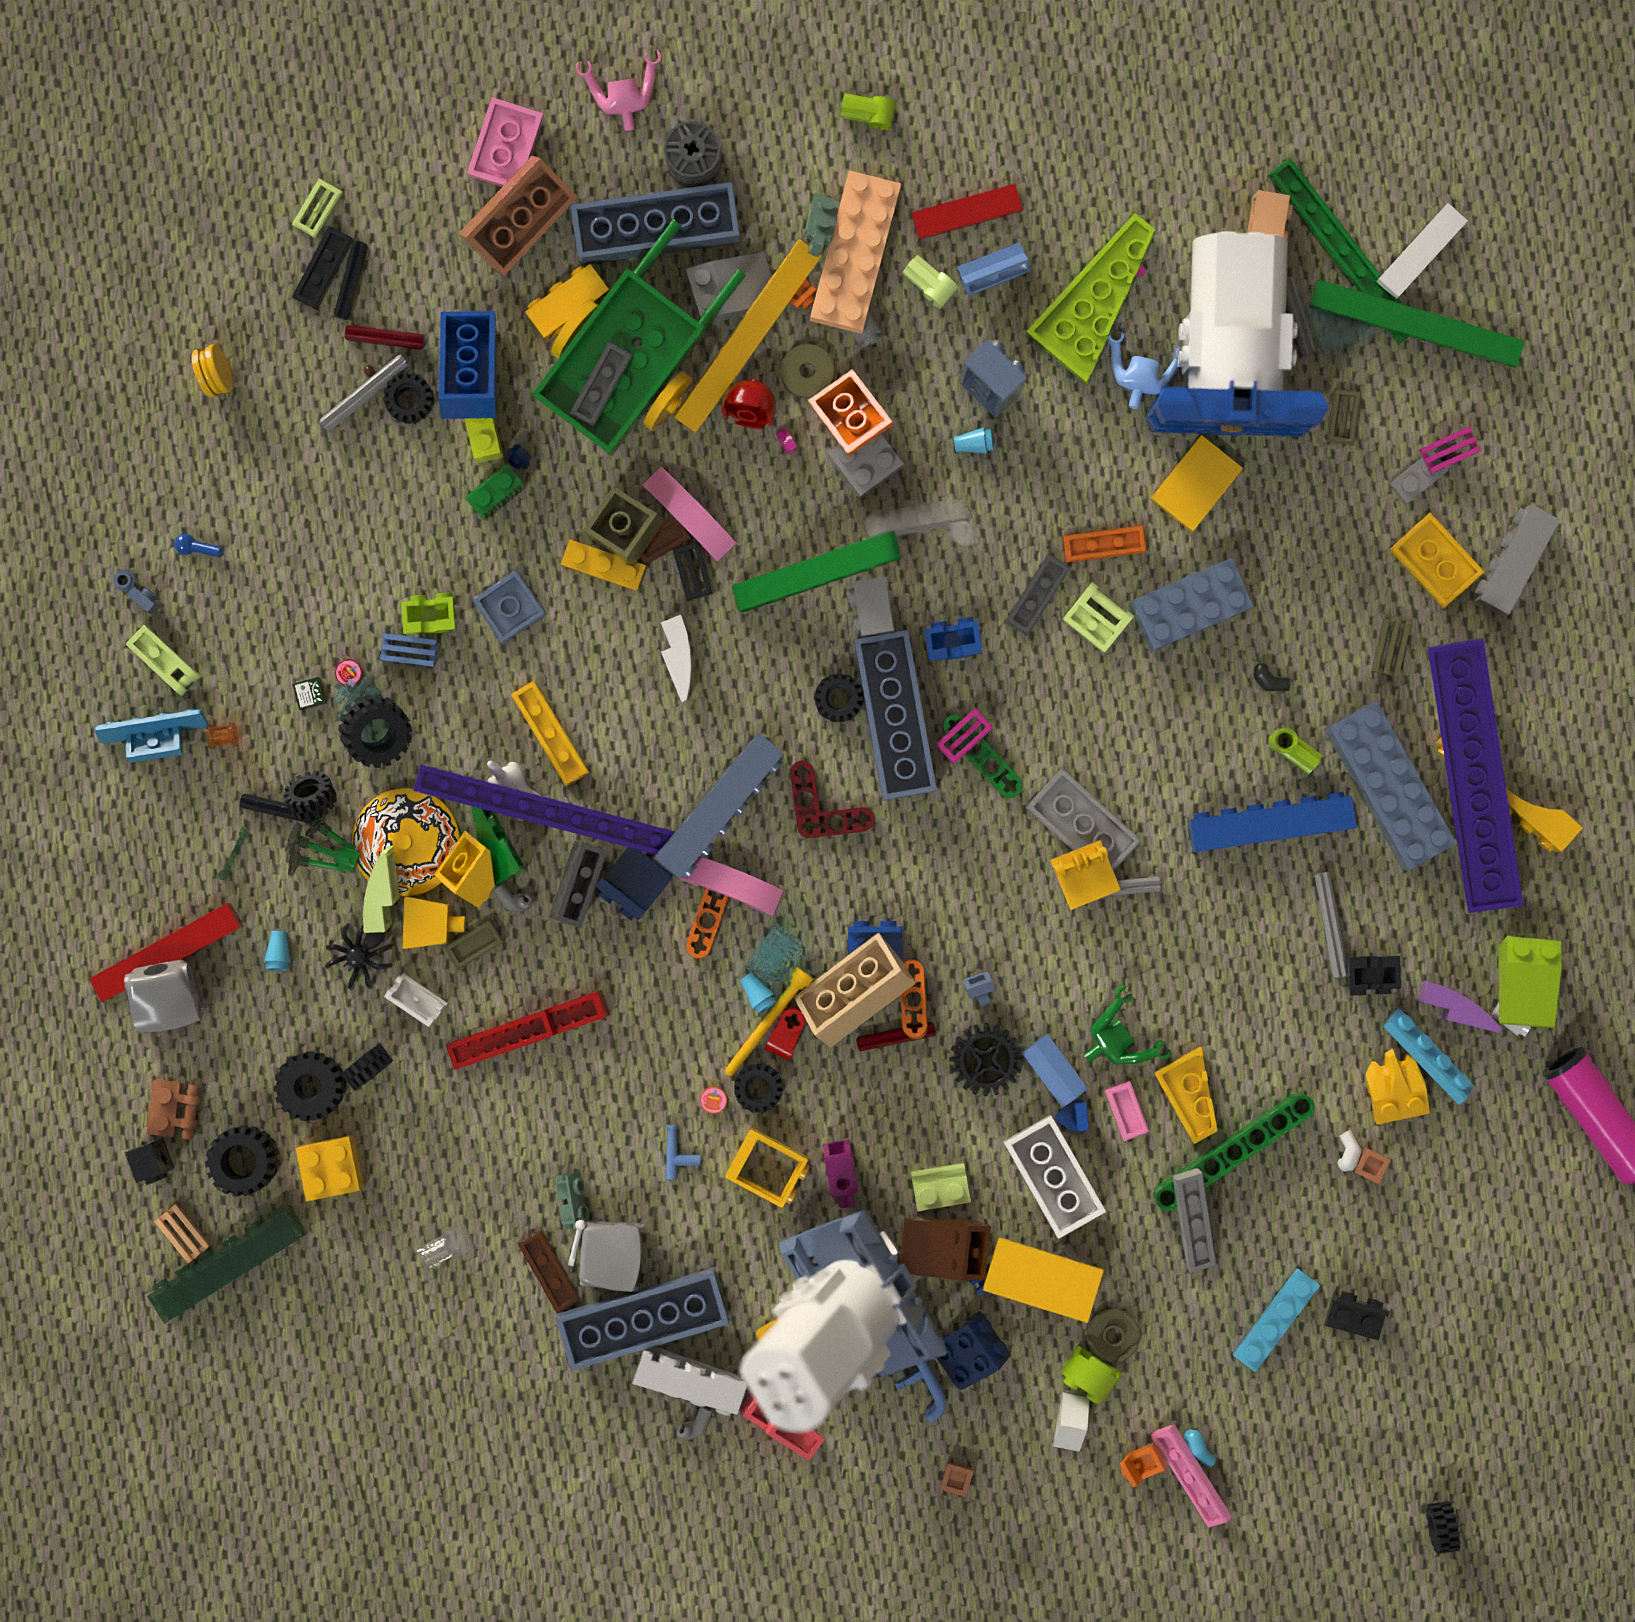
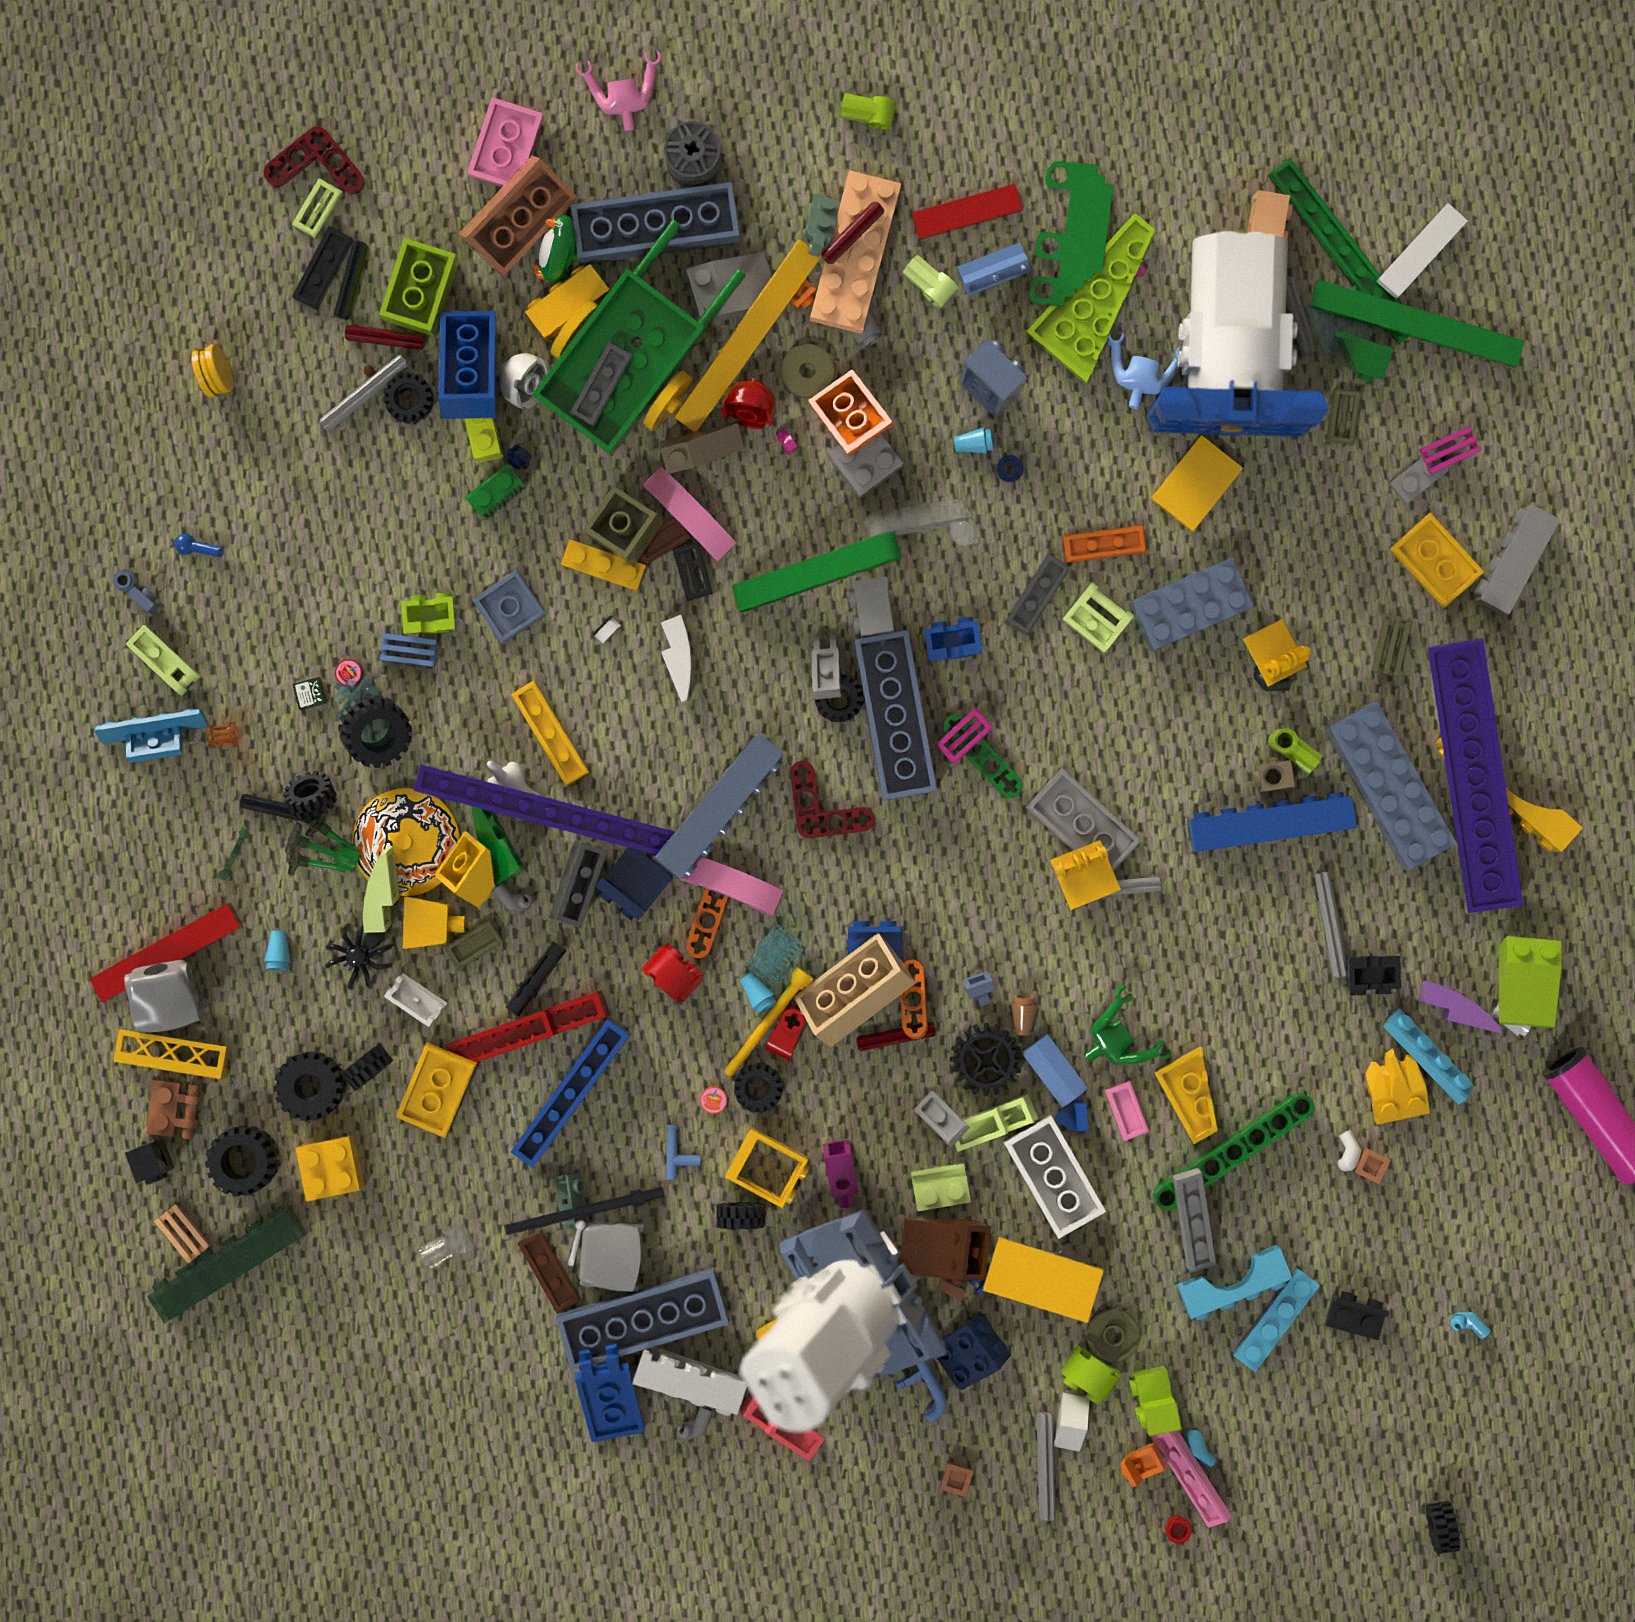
none -> yellow fence [113,1029,228,1079]
none -> dark red beam [263,126,365,195]
none -> lime brick [379,238,460,337]
none -> yellow tile [396,1042,477,1138]
none -> white cylinder [499,353,550,409]
none -> black bar [504,1187,664,1236]
none -> black pin [505,941,567,1017]
none -> blue brick [511,1018,631,1168]
none -> green animal [534,215,578,282]
none -> blue tile [575,1344,645,1442]
none -> white piece [593,615,621,644]
none -> red brick [641,942,704,1005]
none -> dark tan slope [659,422,744,474]
none -> black tyre [716,1202,765,1230]
none -> light grey hinge [812,634,841,700]
none -> dark red axle [821,202,884,264]
none -> light grey plate [914,1090,971,1147]
none -> nougat plate [936,1278,967,1301]
none -> yellowish green slope [955,1093,1038,1152]
none -> clear blue plate [996,455,1024,483]
none -> medium nougat cone [1011,994,1038,1035]
none -> green piece [1029,161,1113,306]
none -> light grey axle [1037,1412,1056,1521]
none -> lime brick [1129,1366,1182,1436]
none -> red tile [1164,1515,1192,1544]
none -> medium azure arch [1176,1245,1292,1320]
none -> yellow hinge [1243,619,1311,687]
none -> dark tan brick [1251,760,1295,792]
none -> green slope [1335,331,1394,383]
none -> medium azure arm [1450,1312,1491,1339]

